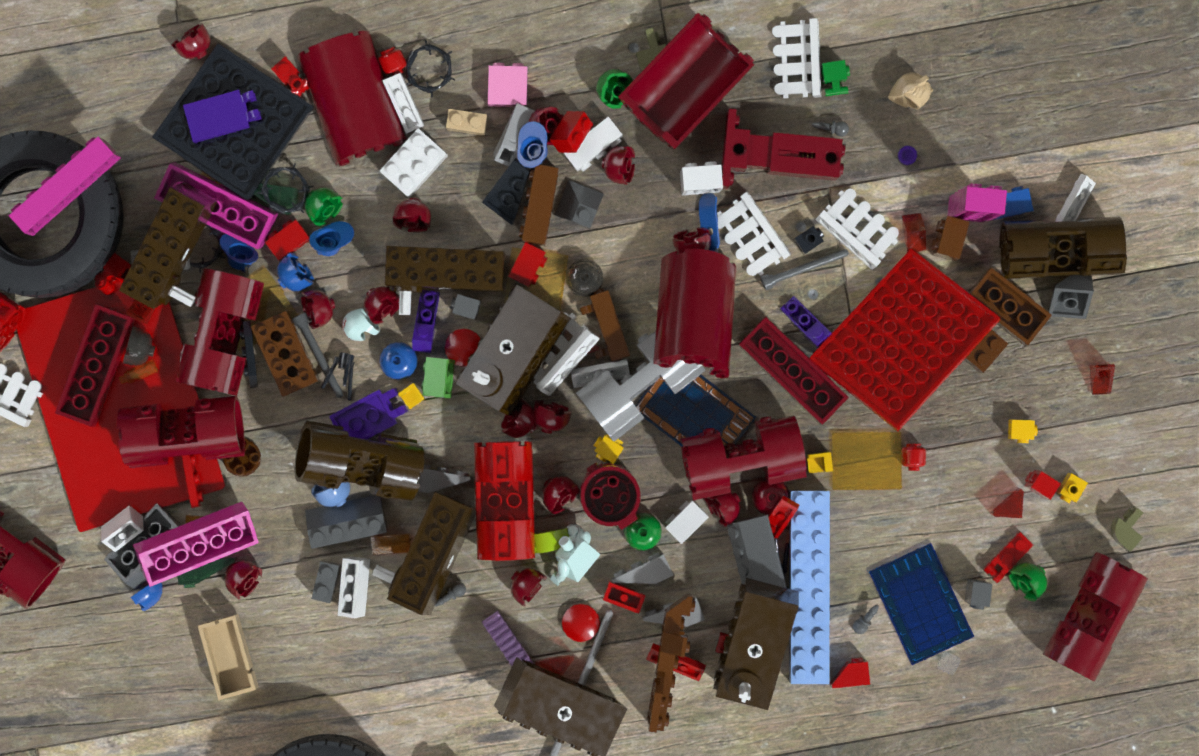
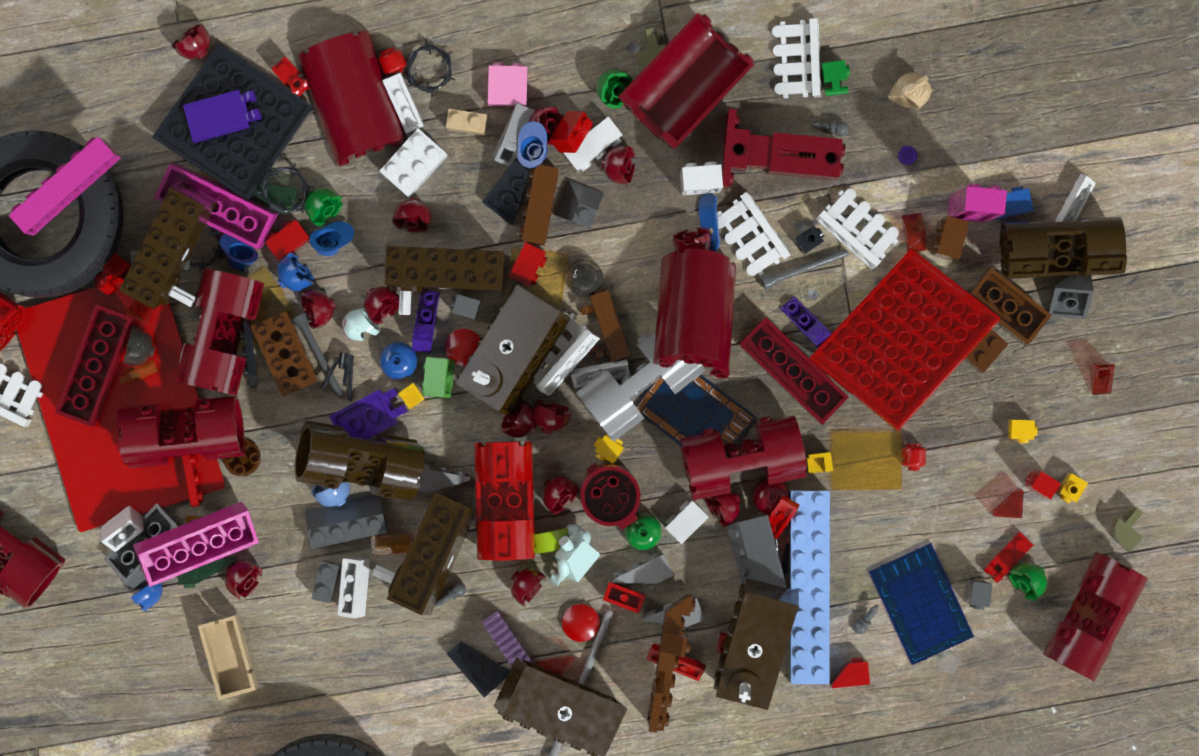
none -> black wing [446,641,510,698]

